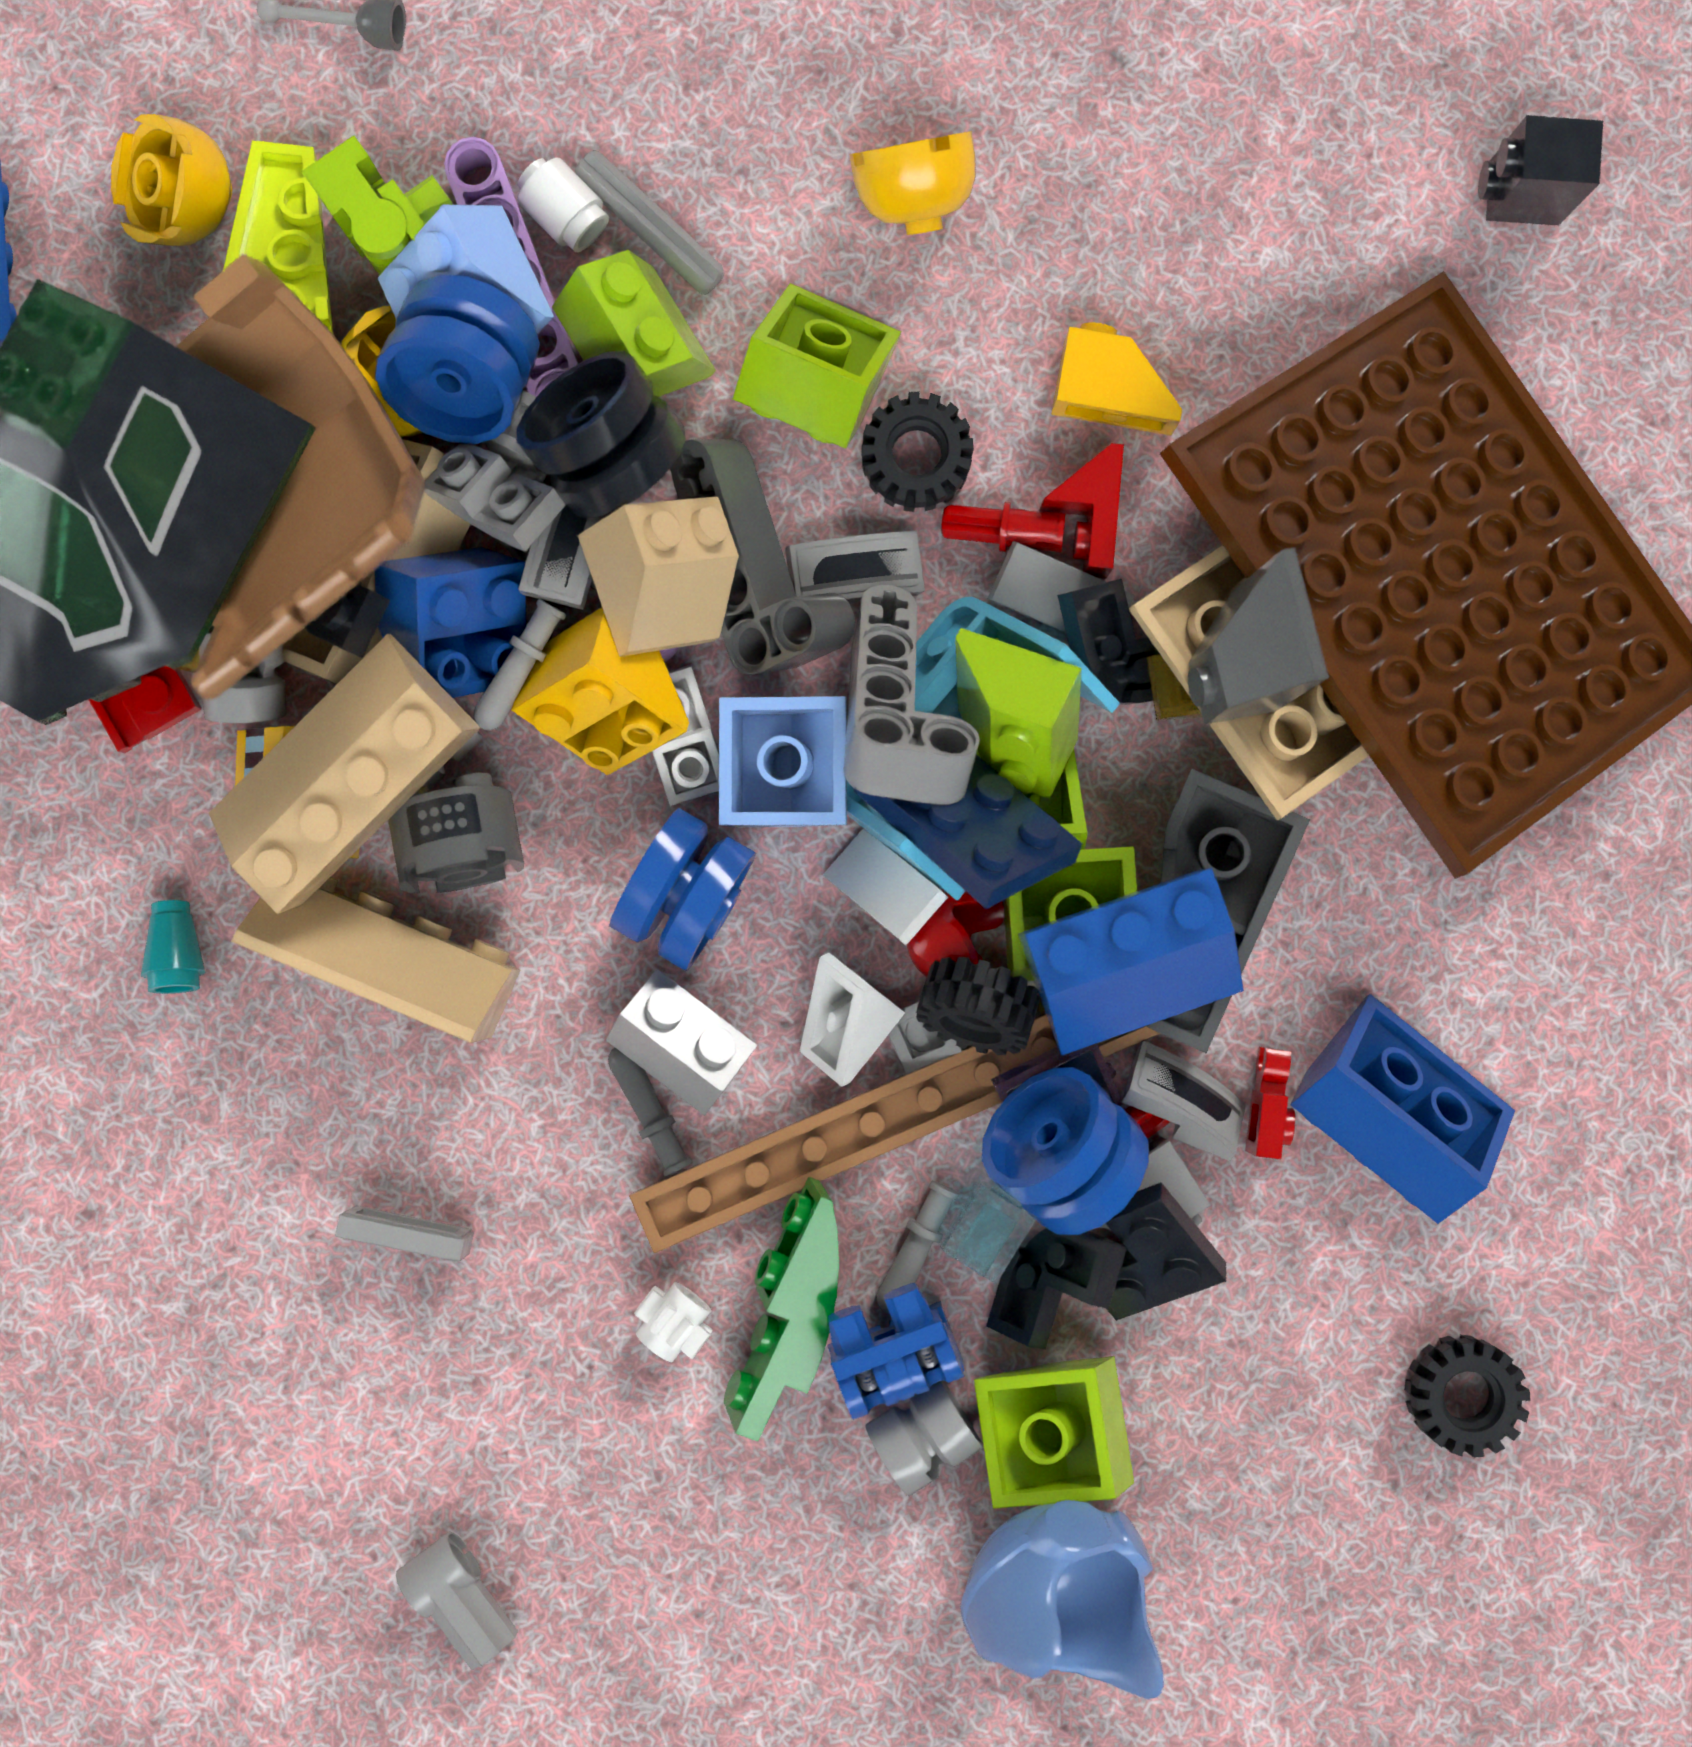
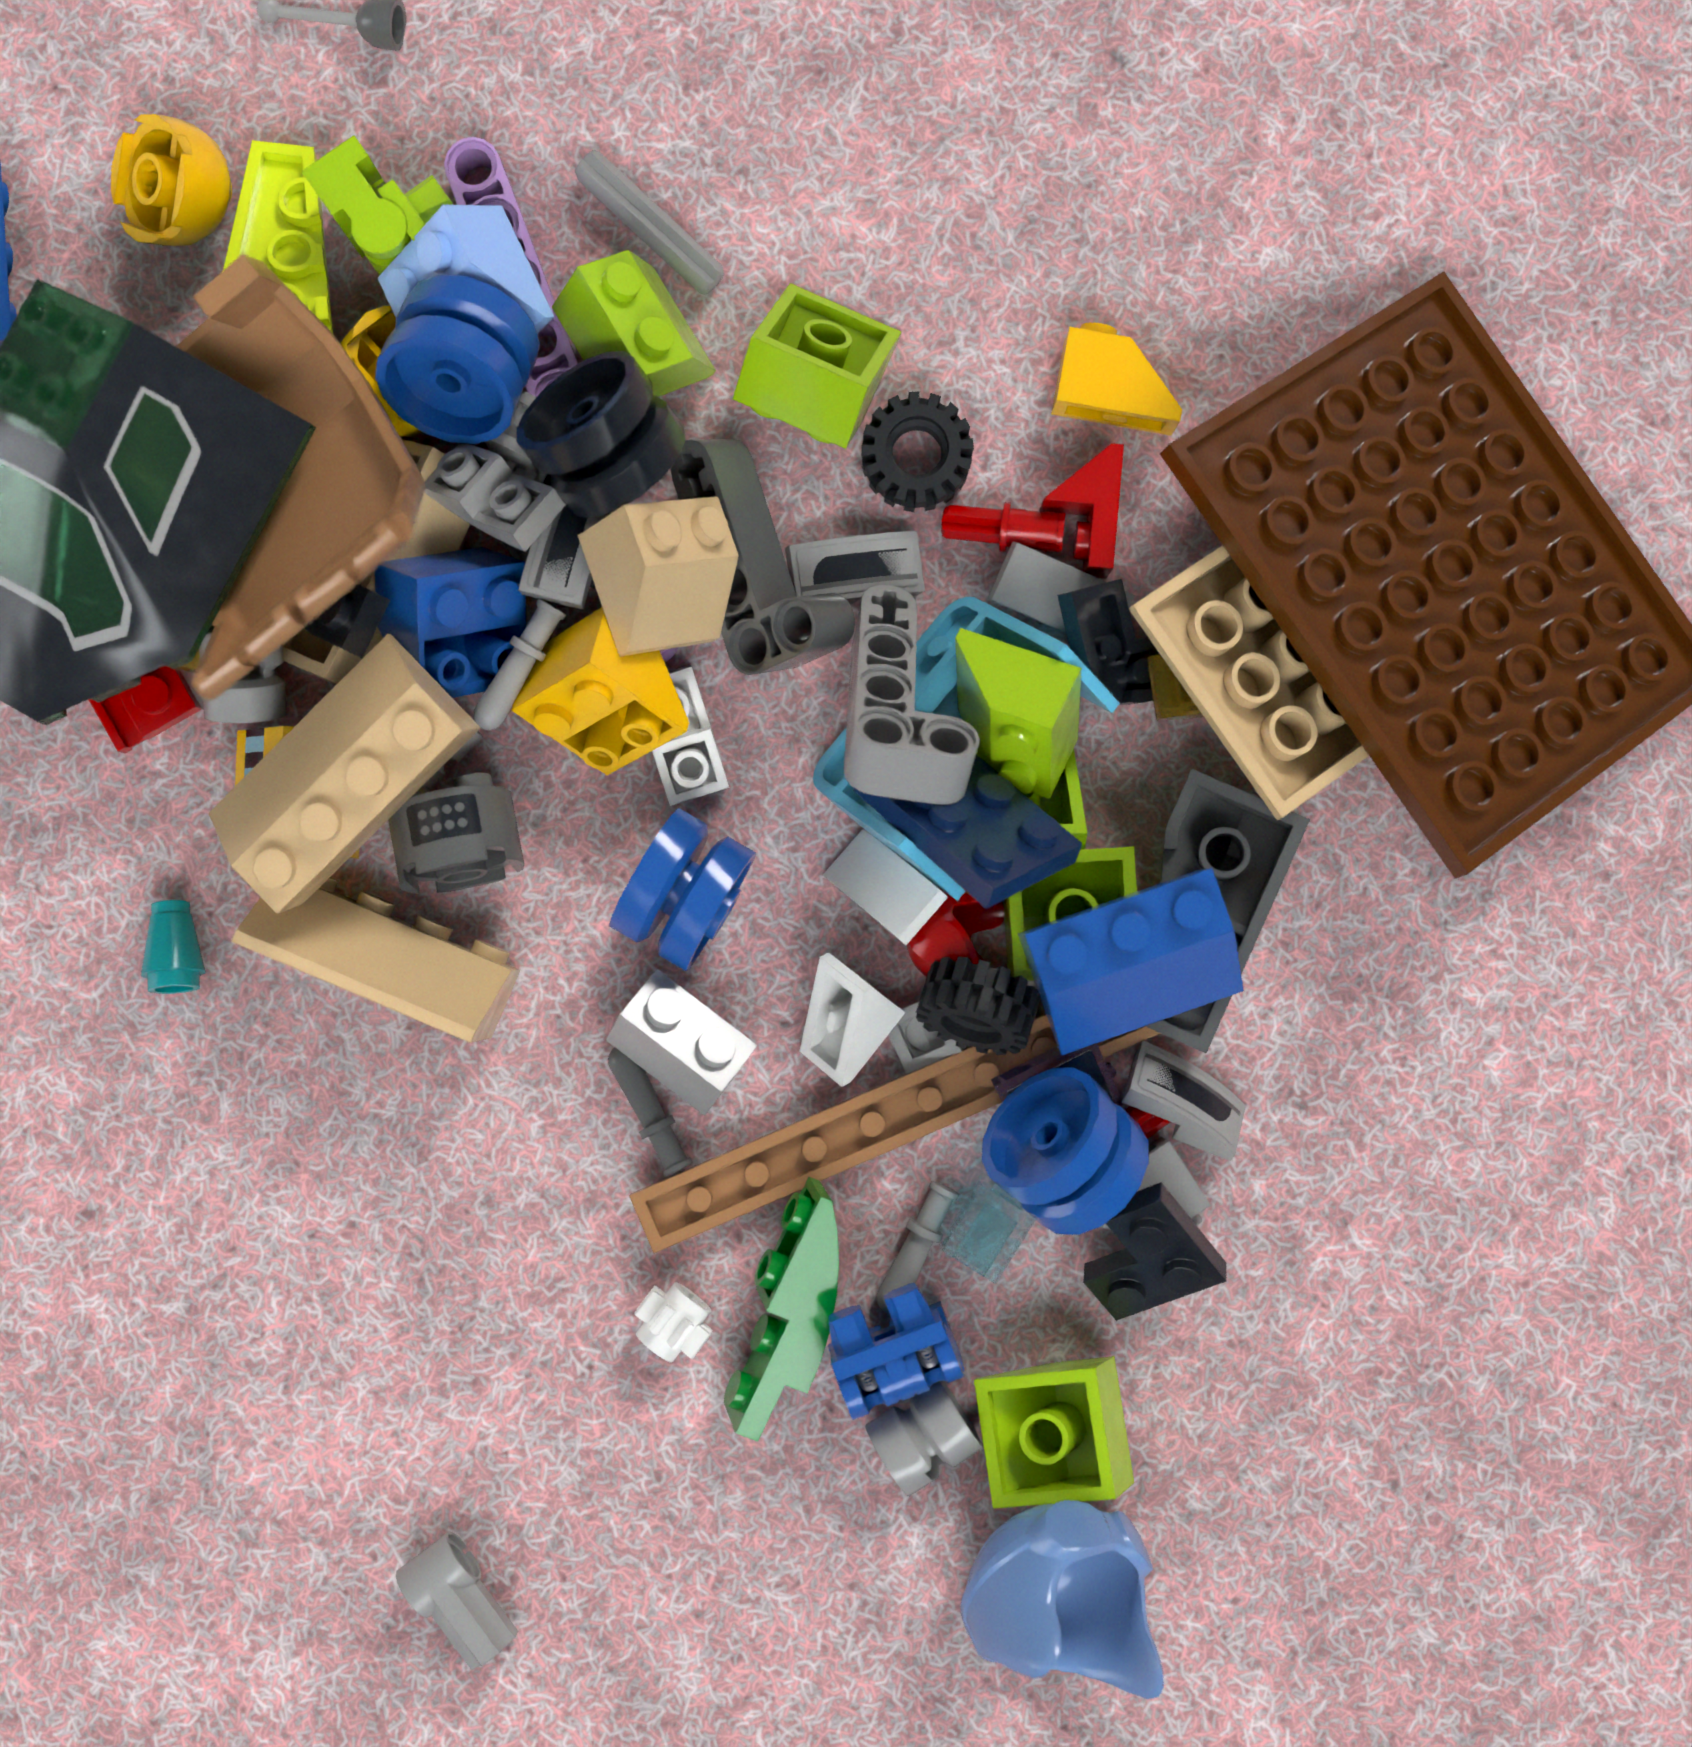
light grey tile [335,1205,474,1262] -> none
white brick [517,157,609,252] -> none
light blue slope [719,696,847,827] -> none
yellow cylinder [849,131,976,235] -> none
black plate [986,1228,1127,1350] -> none
dark grey slope [1188,548,1329,725] -> none
red plate [1245,1047,1295,1160] -> none
blue slope [1290,994,1515,1224] -> none
black tyre [1404,1334,1531,1458] -> none
black brick [1478,115,1603,226] -> none

